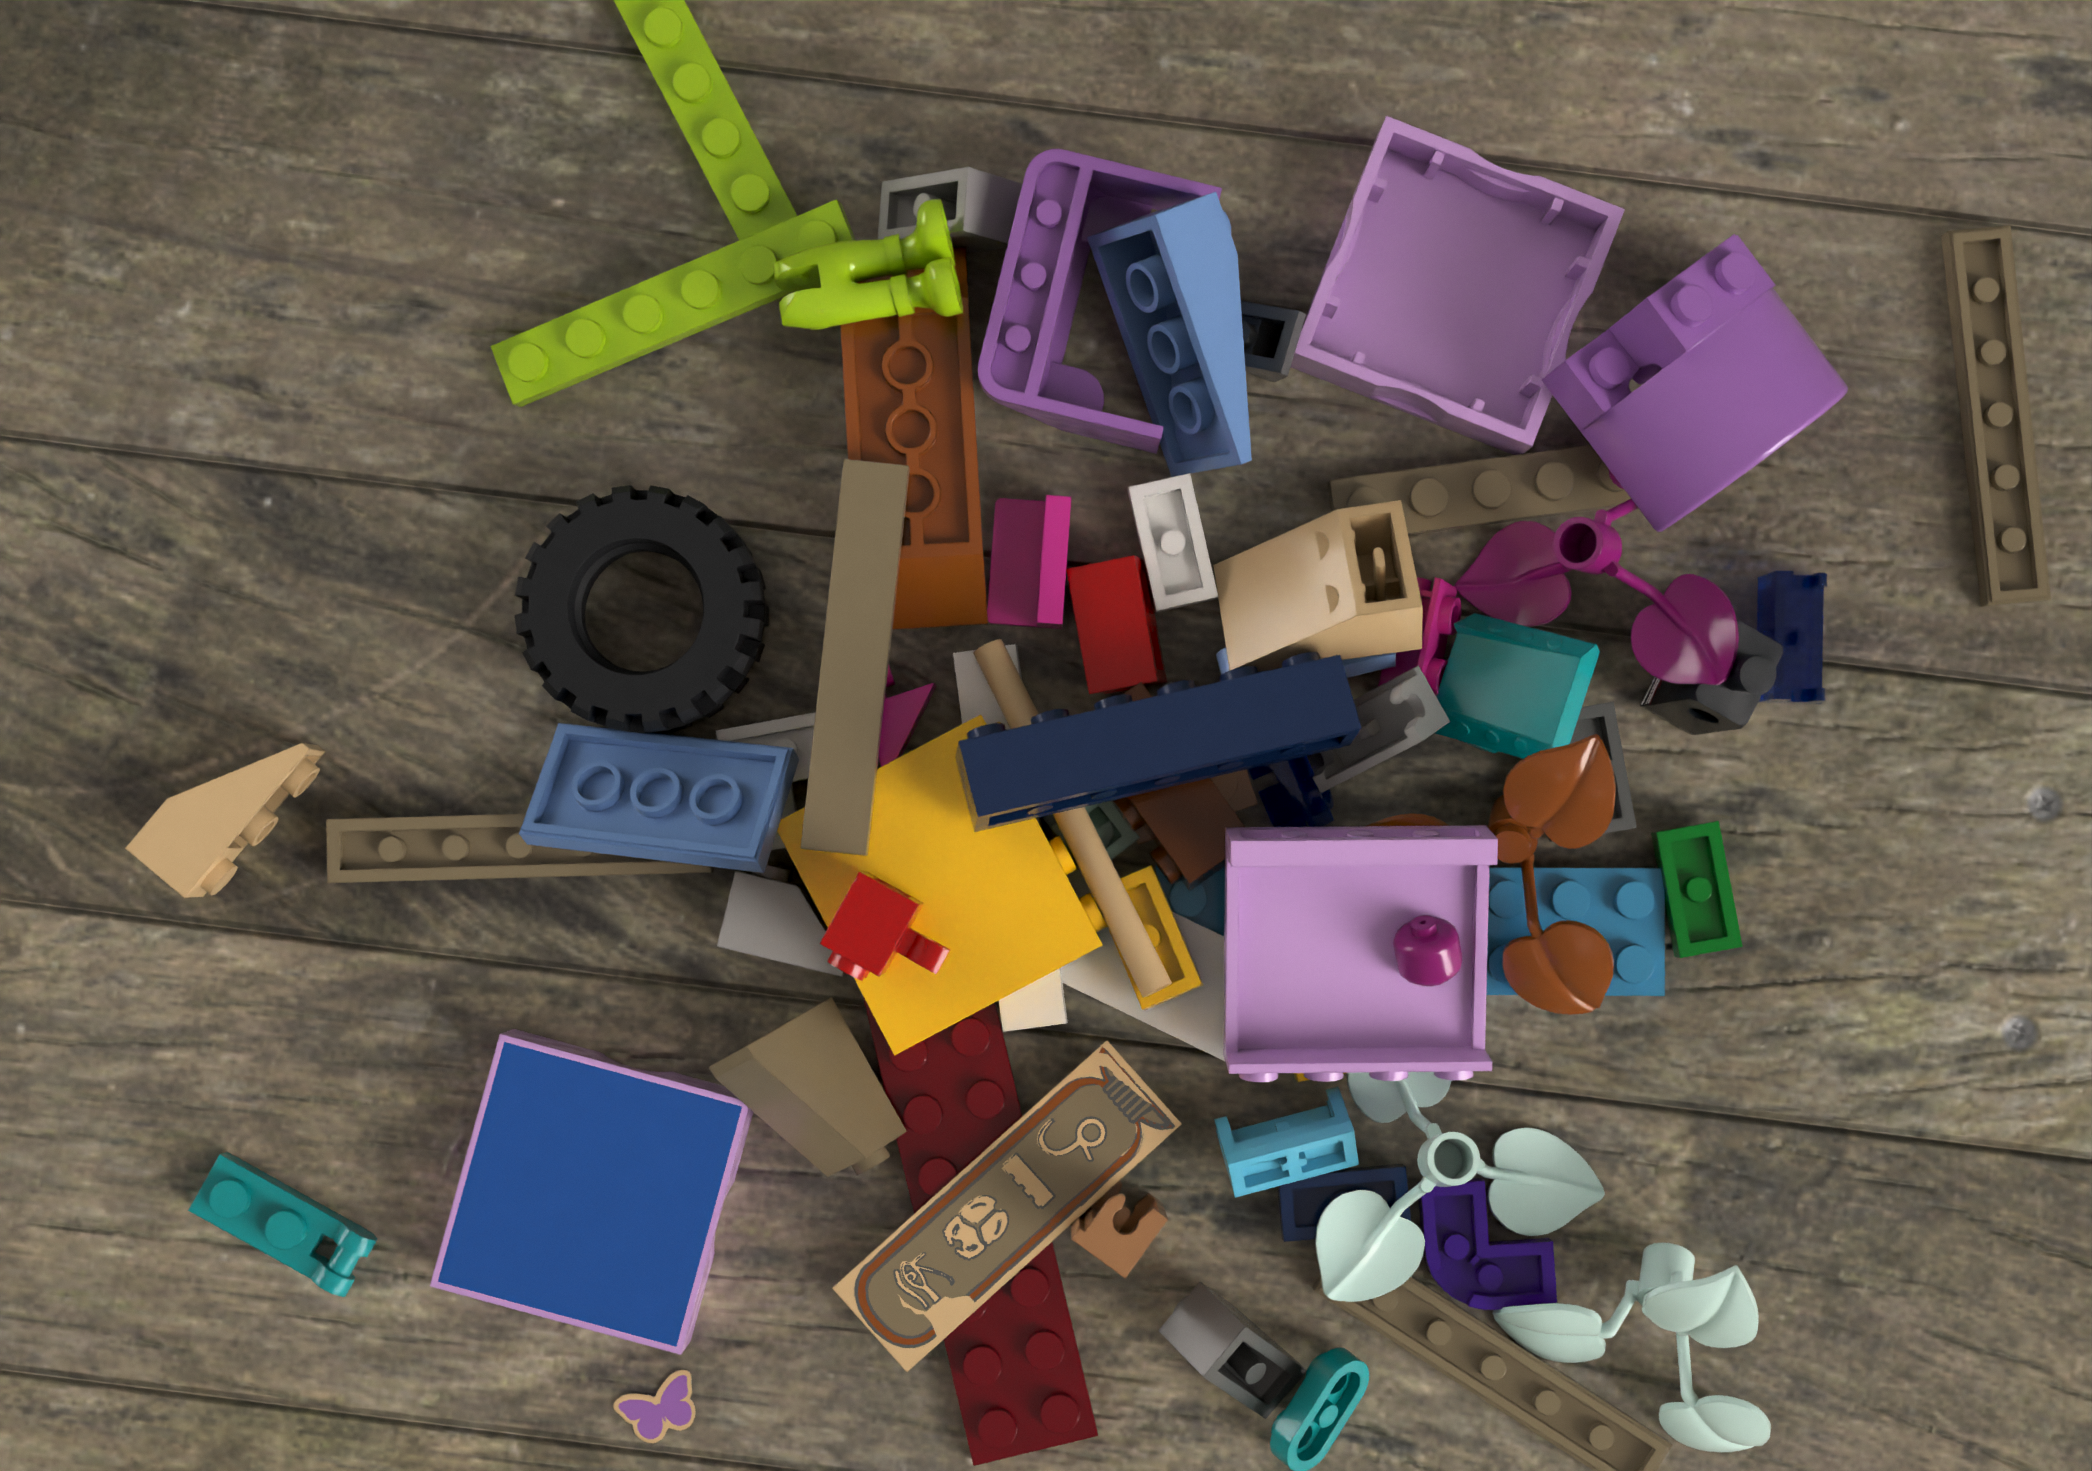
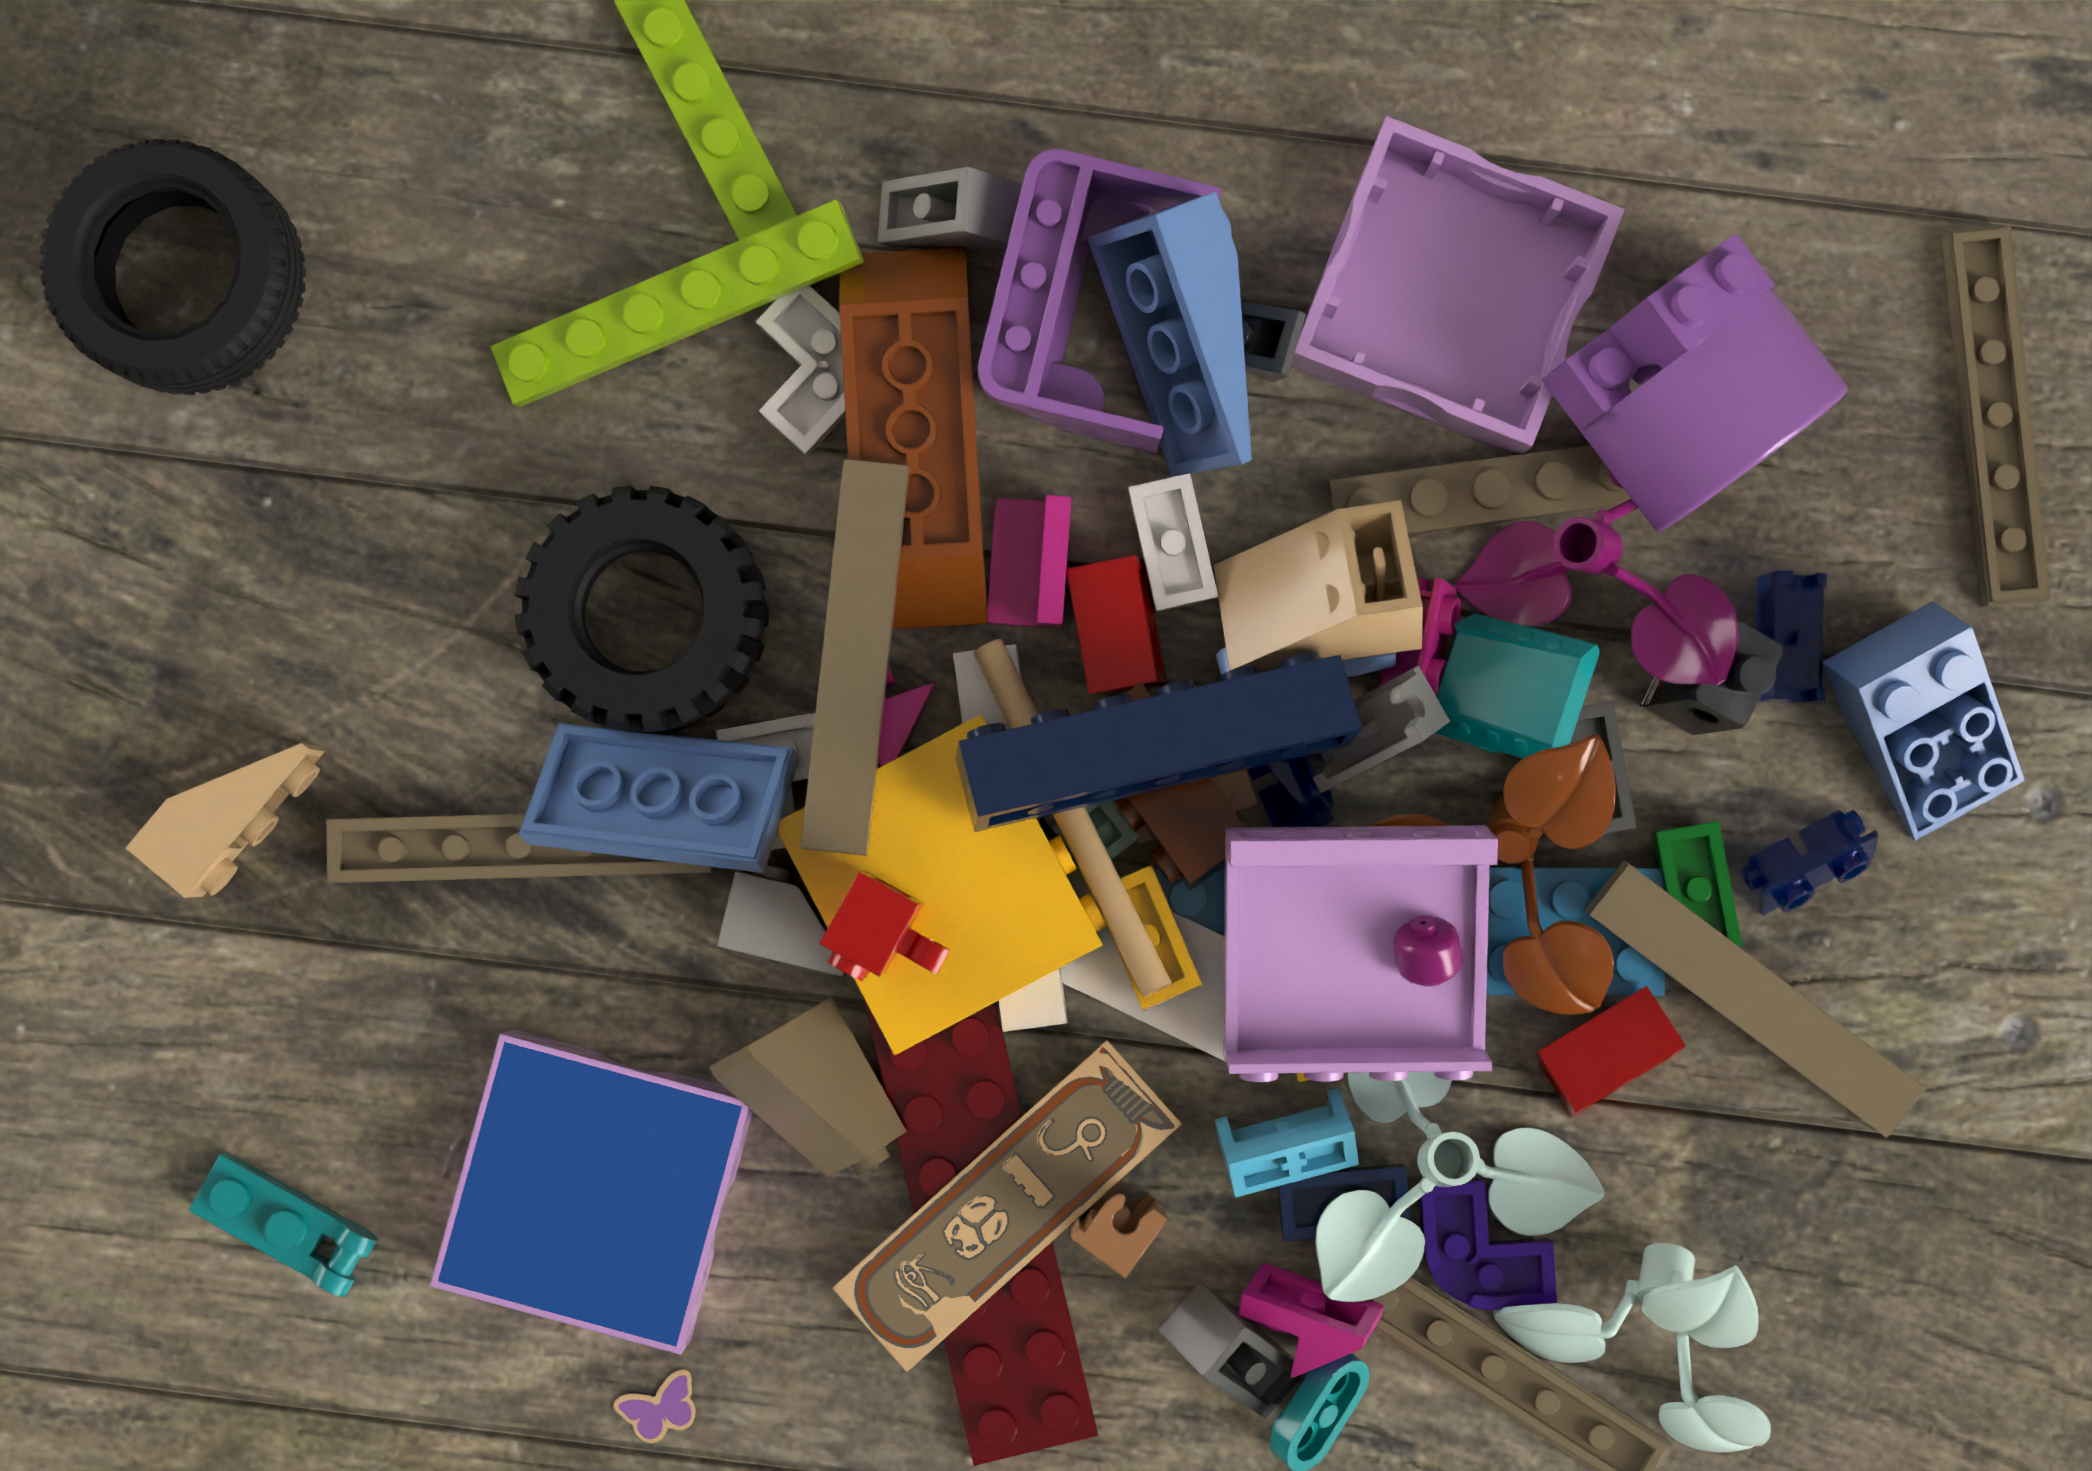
lime piece [773,199,963,330] -> none
none -> black tyre [39,139,306,395]
none -> white plate [756,286,845,457]
none -> dark pink slope [1238,1262,1384,1378]
none -> red hinge [1536,986,1686,1118]
none -> dark tan tile [1584,860,1927,1138]
none -> clear blue hinge [1740,810,1879,916]
none -> medium blue slope [1822,601,2025,841]

